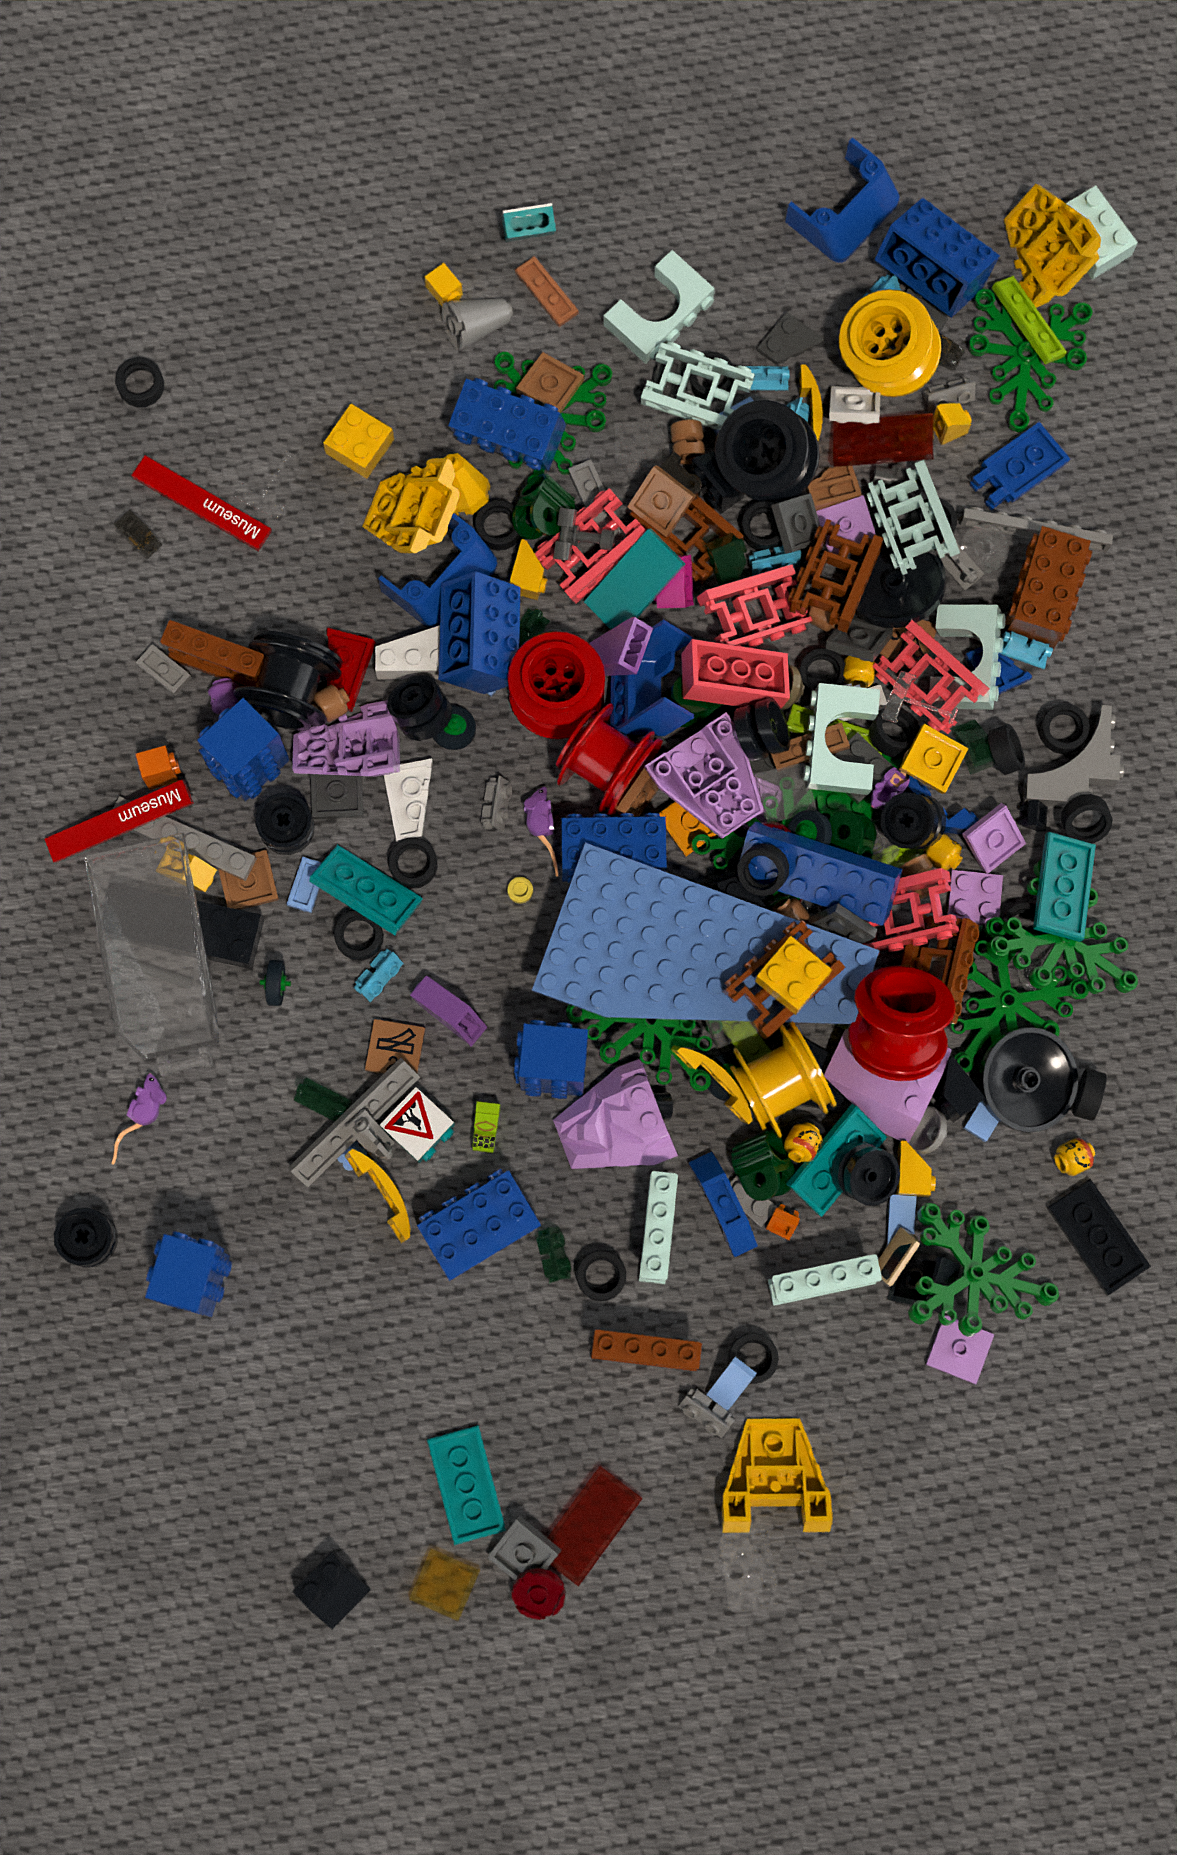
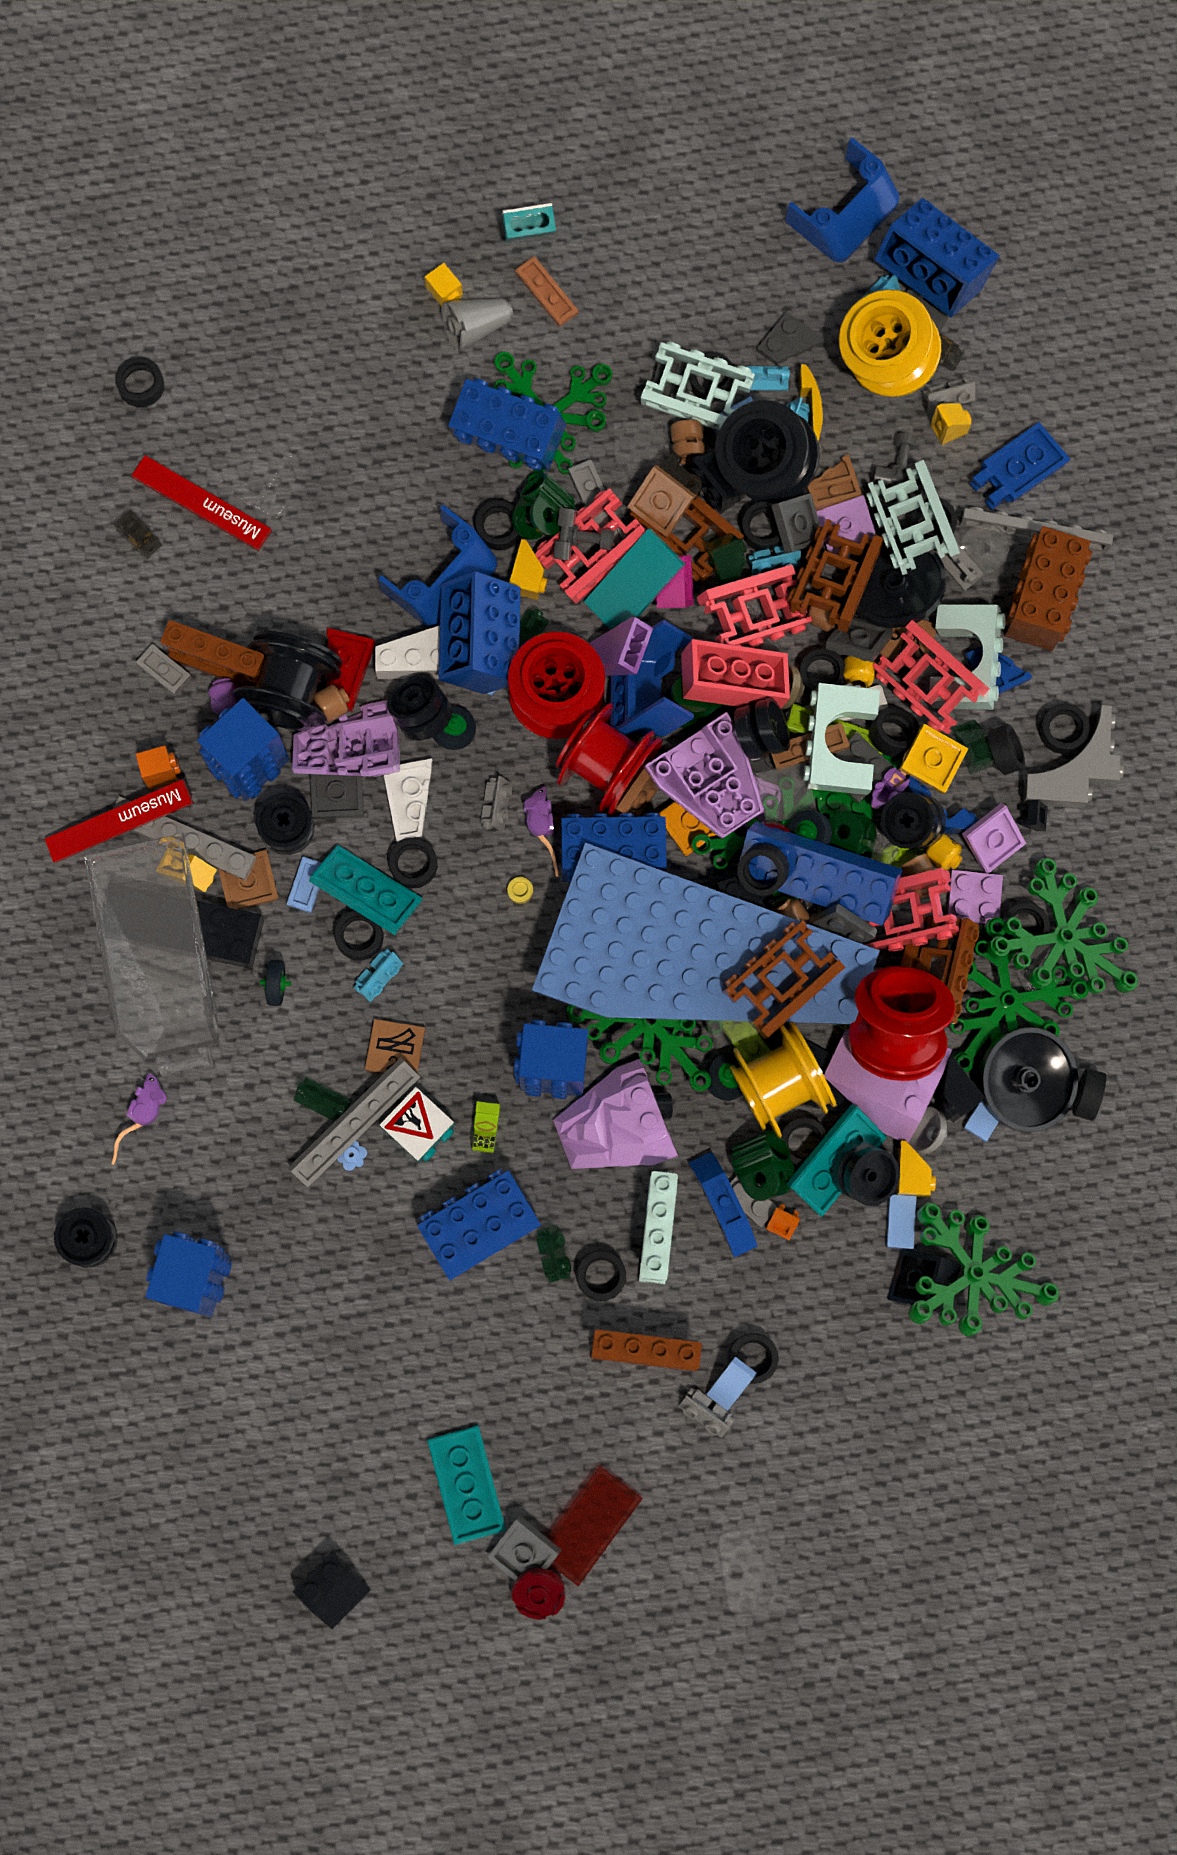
yellow brick [323,404,394,479] -> none
yellow slope [344,1149,410,1243] -> none
light grey hinge [345,1109,395,1160] -> none
yellow wedge [362,458,460,553] -> none
clear yellow plate [409,1548,480,1621] -> none
medium lavender slope [410,975,487,1047] -> none
yellow cone [444,453,491,516] -> none
medium nougat tile [516,352,584,413] -> none
light aqua arch [603,250,715,364] -> none
yellow slope [671,1045,753,1124] -> none
yellow wedge [722,1418,832,1533] -> none
yellow brick [755,936,832,1015] -> none
light aqua fence [767,1254,882,1306] -> none
yellow head [784,1123,823,1163] -> none
white plate [829,386,881,424] -> none
clear red tile [833,413,934,467] -> none
tan slope [878,1227,920,1286] -> none
clear piece [881,671,958,724] -> none
lavender plate [925,1316,995,1384] -> none
green plant [968,289,1092,432] -> none
lime tile [992,276,1067,365] -> none
medium azure hinge [999,631,1053,669] -> none
yellow wedge [1004,184,1101,308] -> none
teal tile [1033,832,1096,942] -> none
black tile [1047,1179,1151,1296] -> none
yellow head [1054,1138,1095,1176] -> none
black tyre [1061,794,1113,844] -> none
light aqua brick [1066,186,1138,280] -> none

